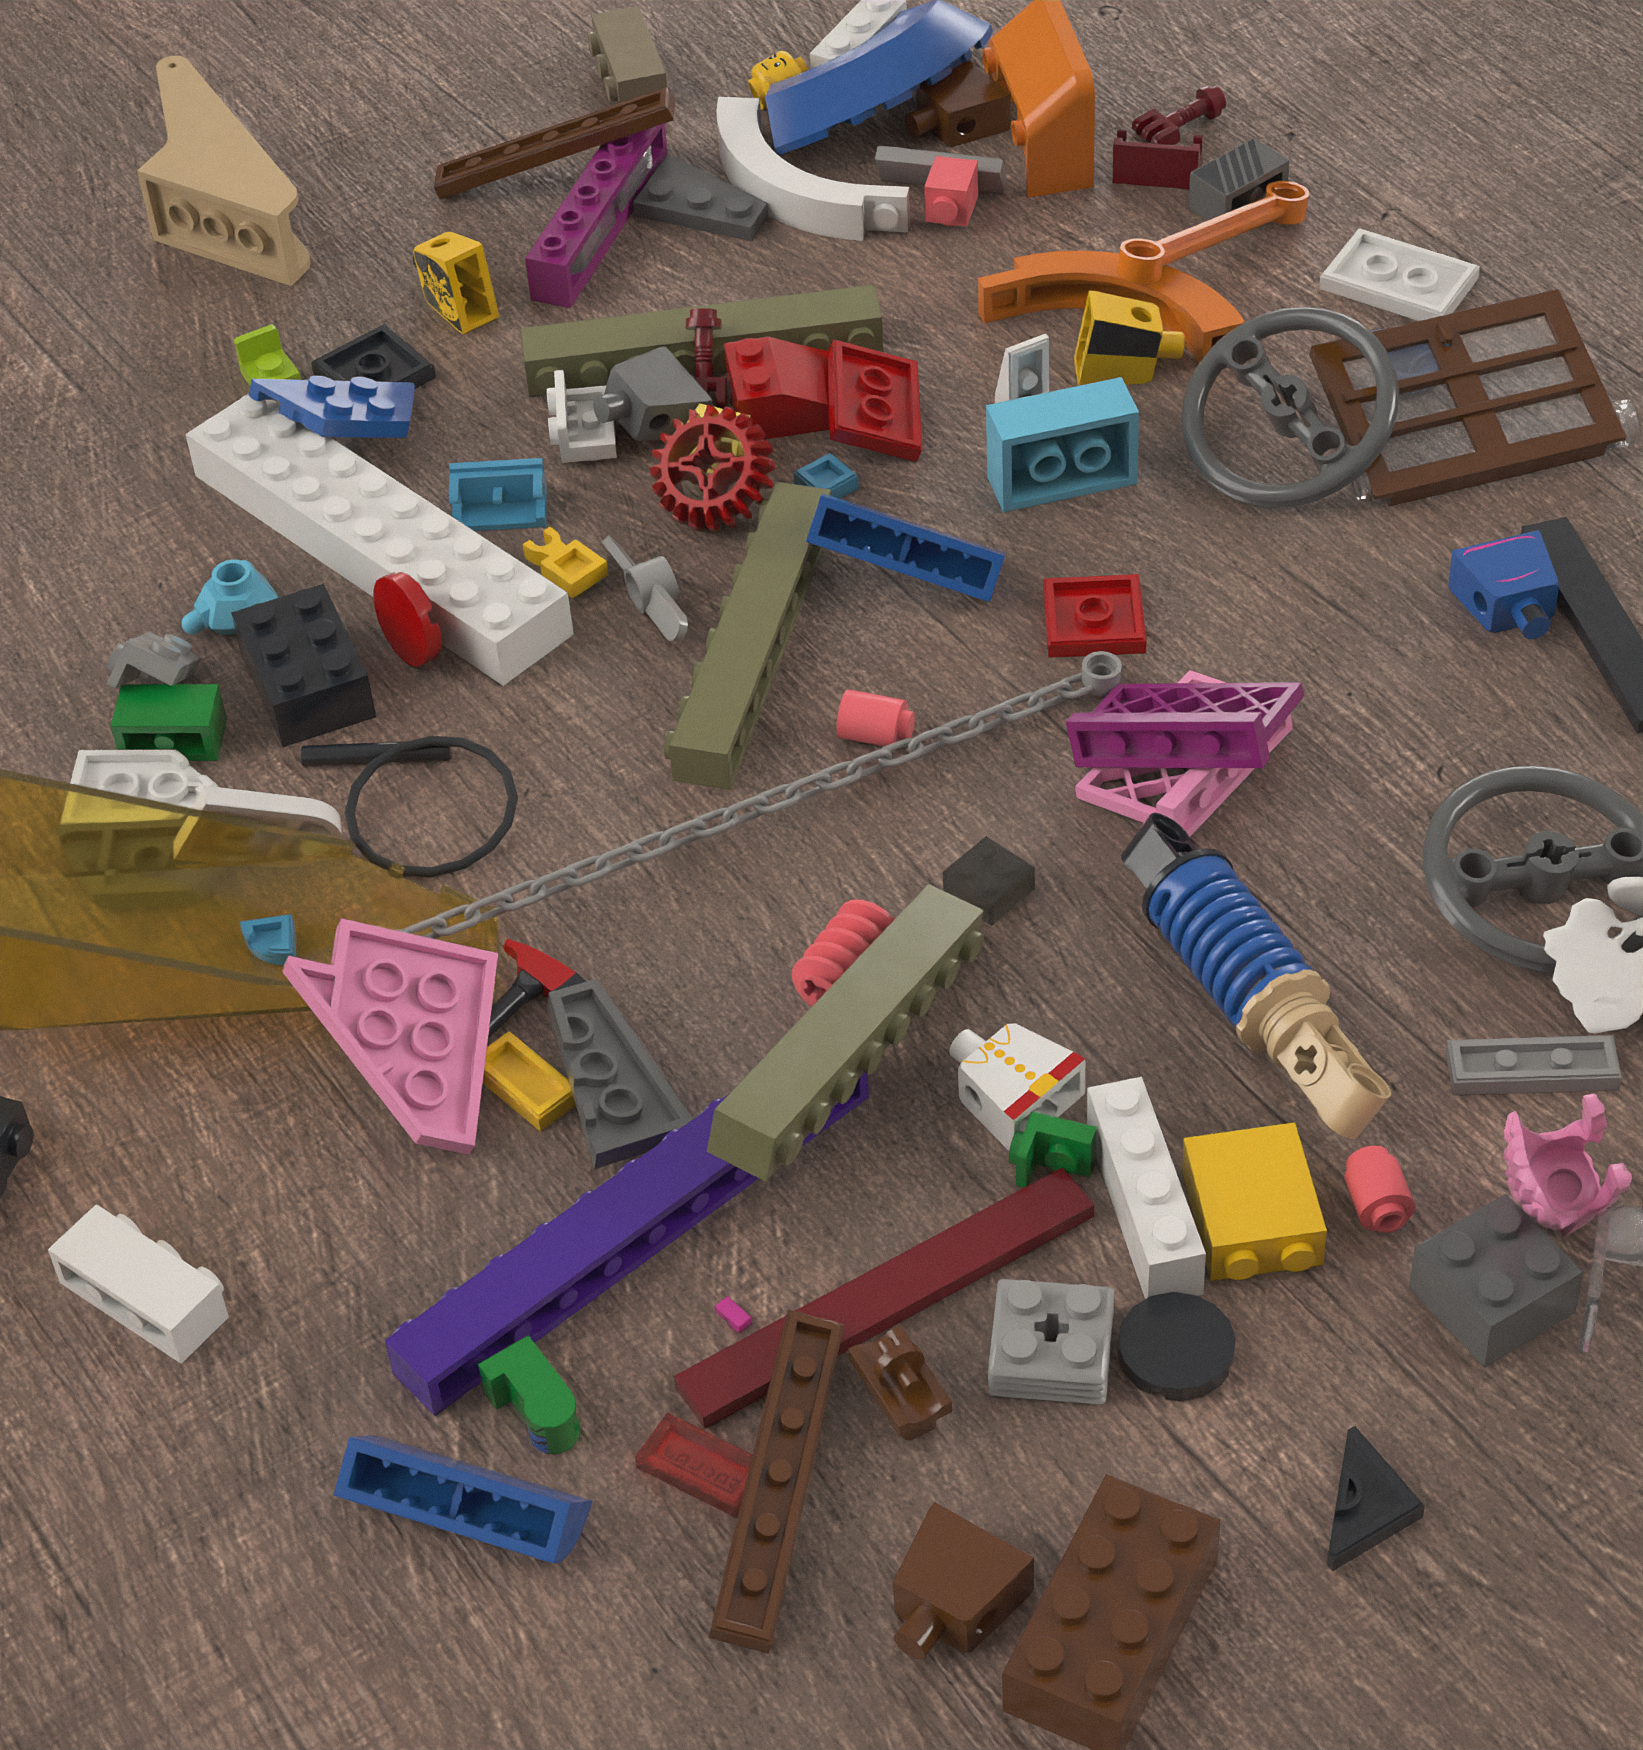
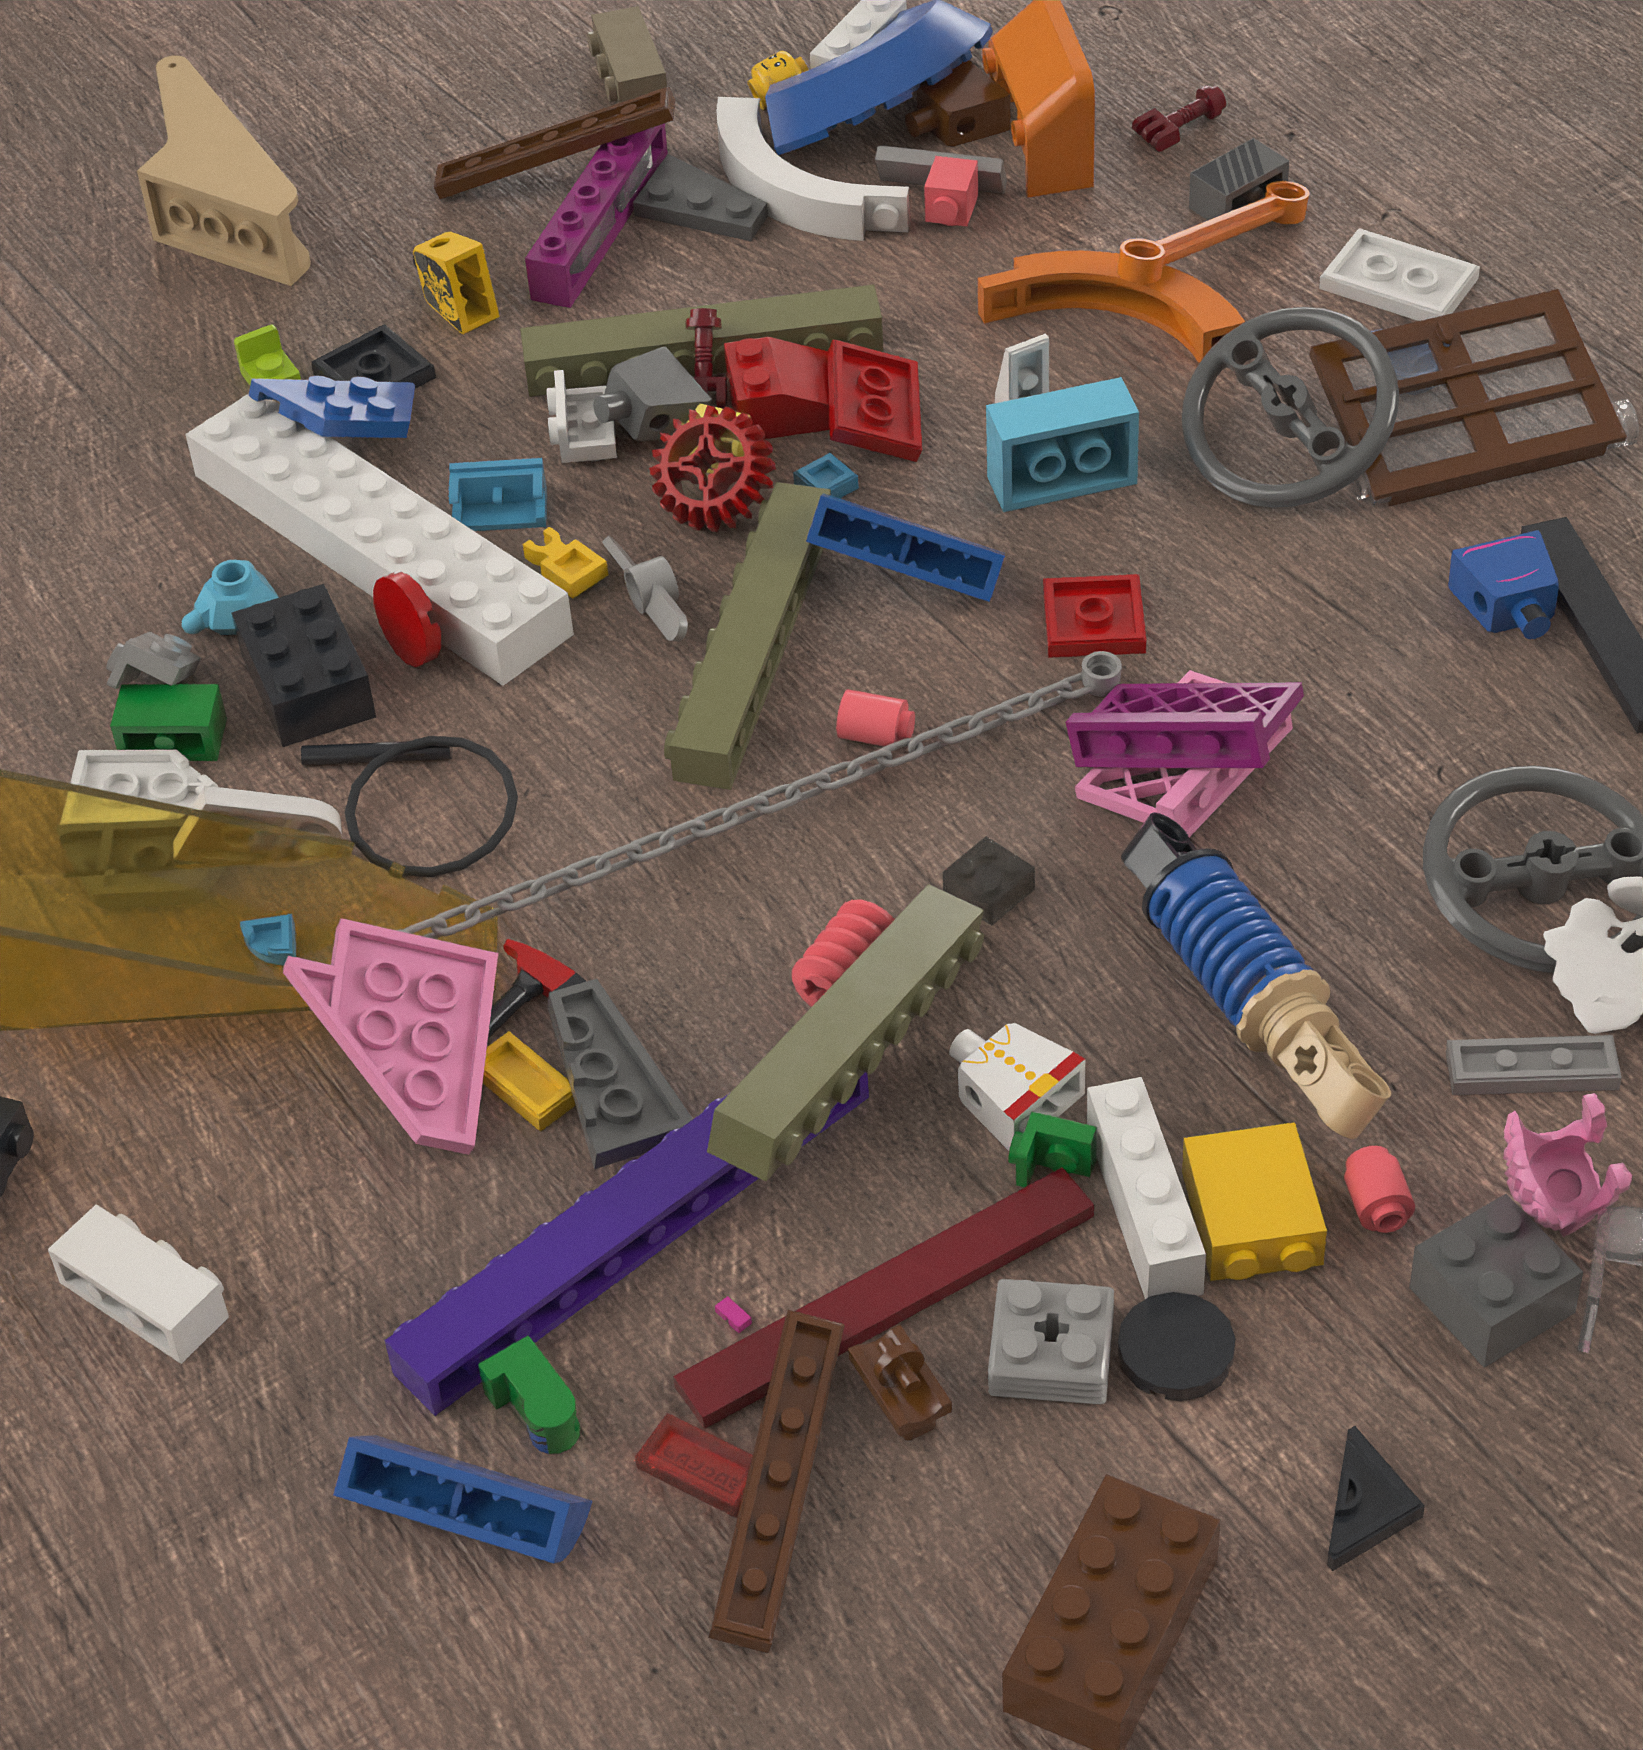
reddish brown torso [893,1502,1034,1660] -> none
yellow torso [1074,291,1184,386] -> none
dark red hinge [1112,129,1203,189] -> none

